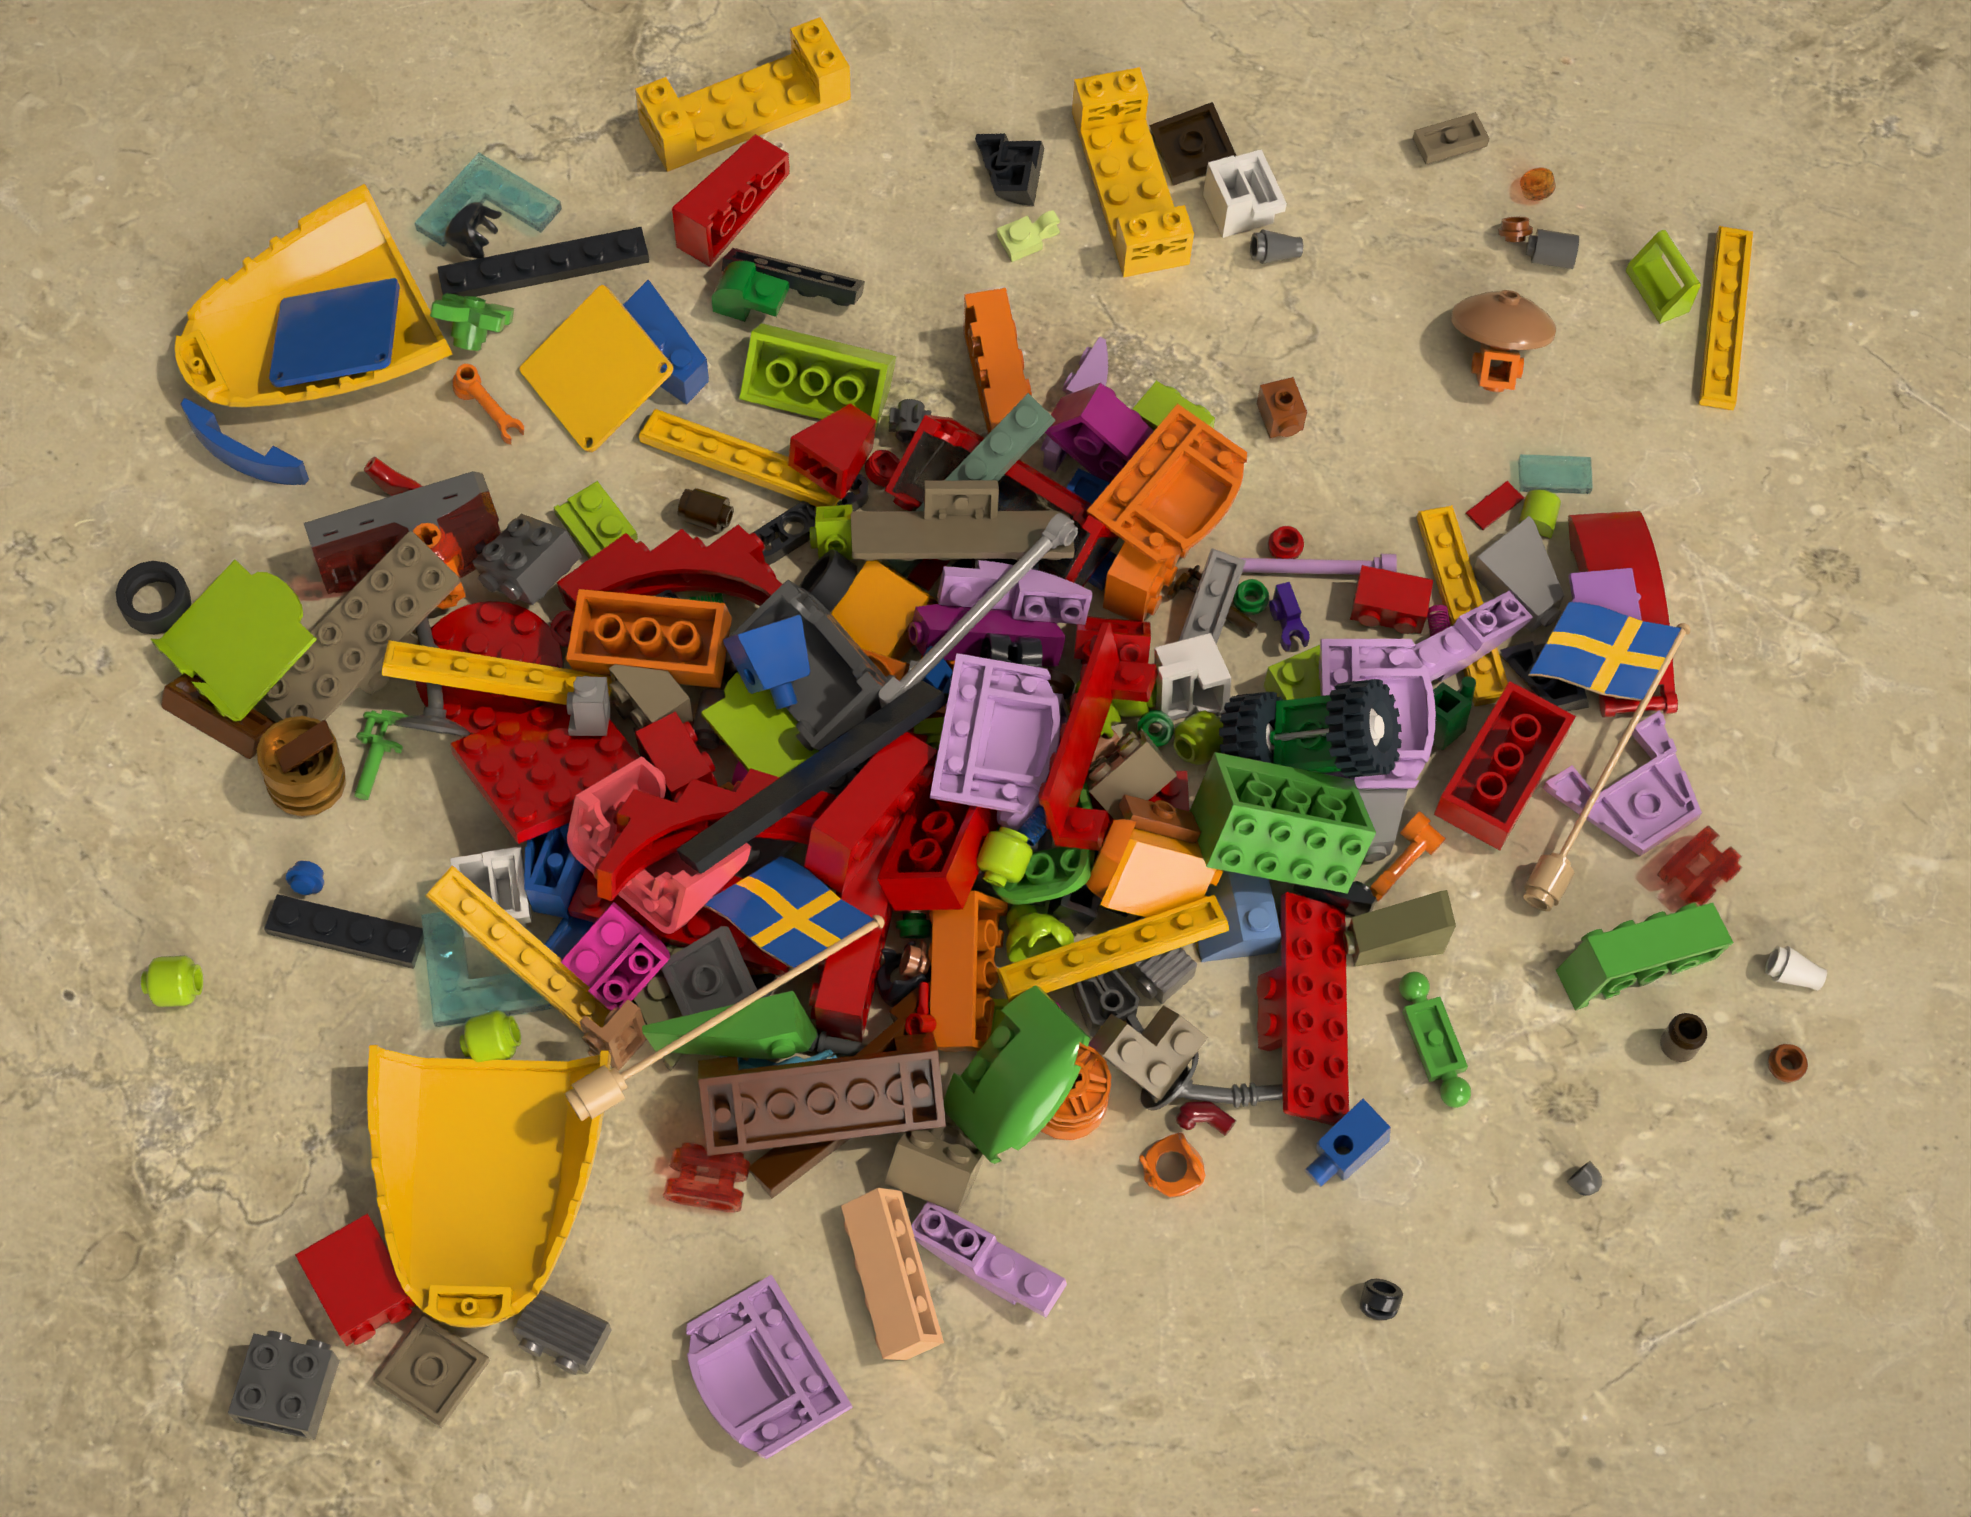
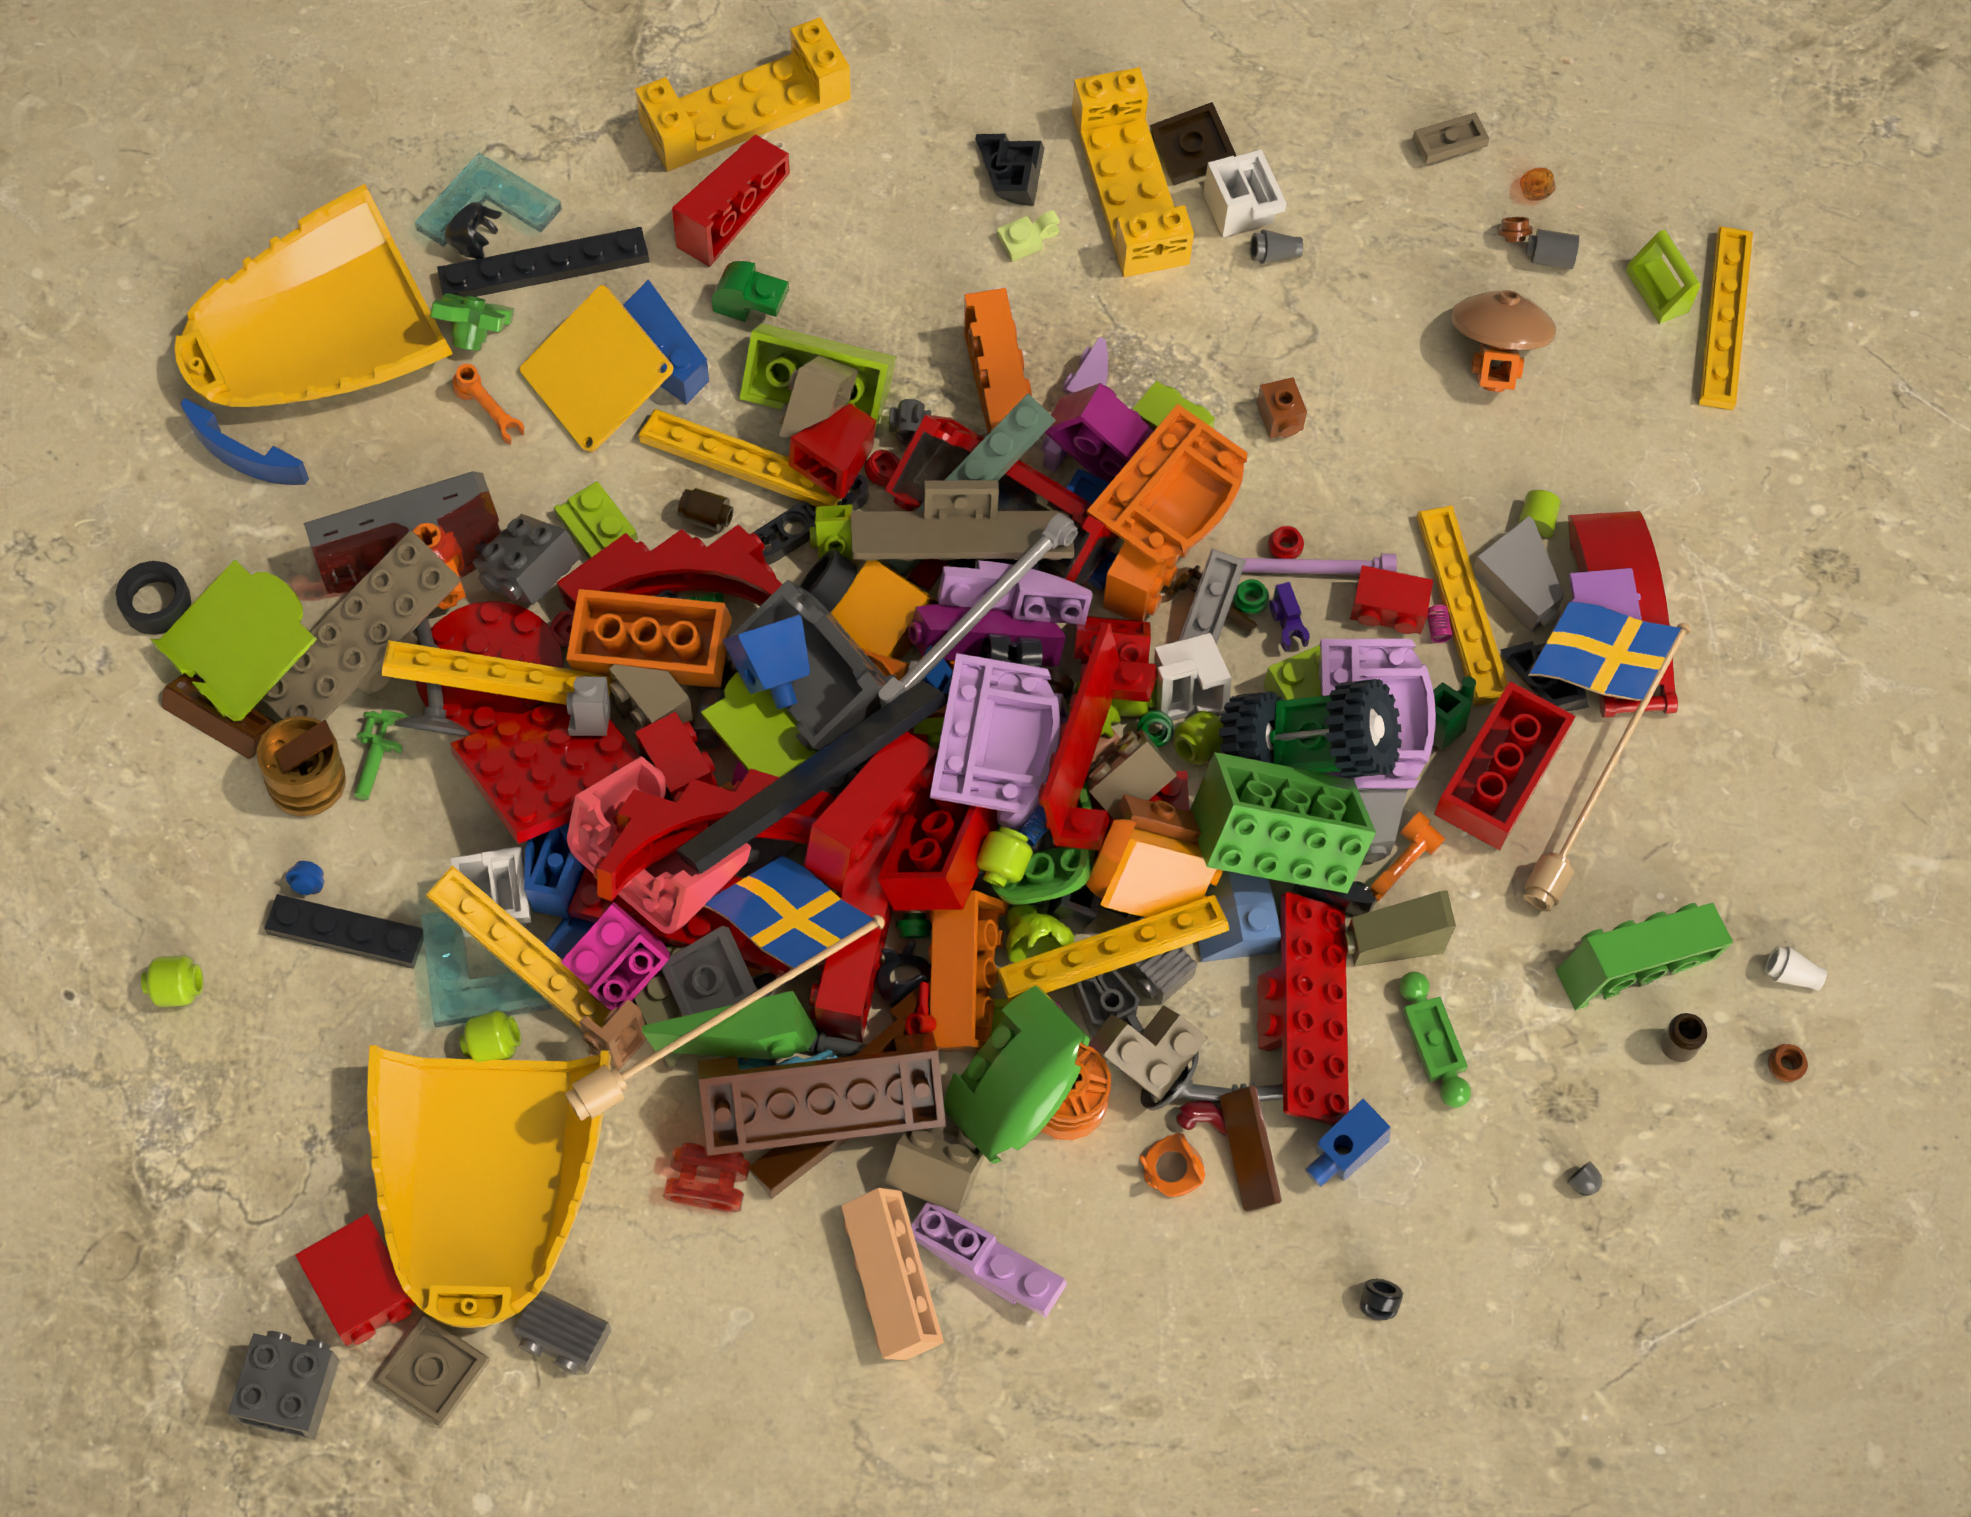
blue piece [269,278,400,388] -> none
red arm [364,457,423,496] -> none
lavender slope [686,1275,853,1459] -> none
black plate [721,248,865,306] -> none
nougat plate [899,941,931,979] -> none
lavender slope [1412,591,1533,682] -> none
red window [1466,481,1525,530] -> none
clear light blue tile [1518,454,1593,494] -> none
lavender wing [1543,710,1702,856] -> none
clear red brick [1657,825,1743,906] -> none
none -> dark tan slope [778,356,859,438]
none -> reddish brown slope [1220,1085,1282,1211]

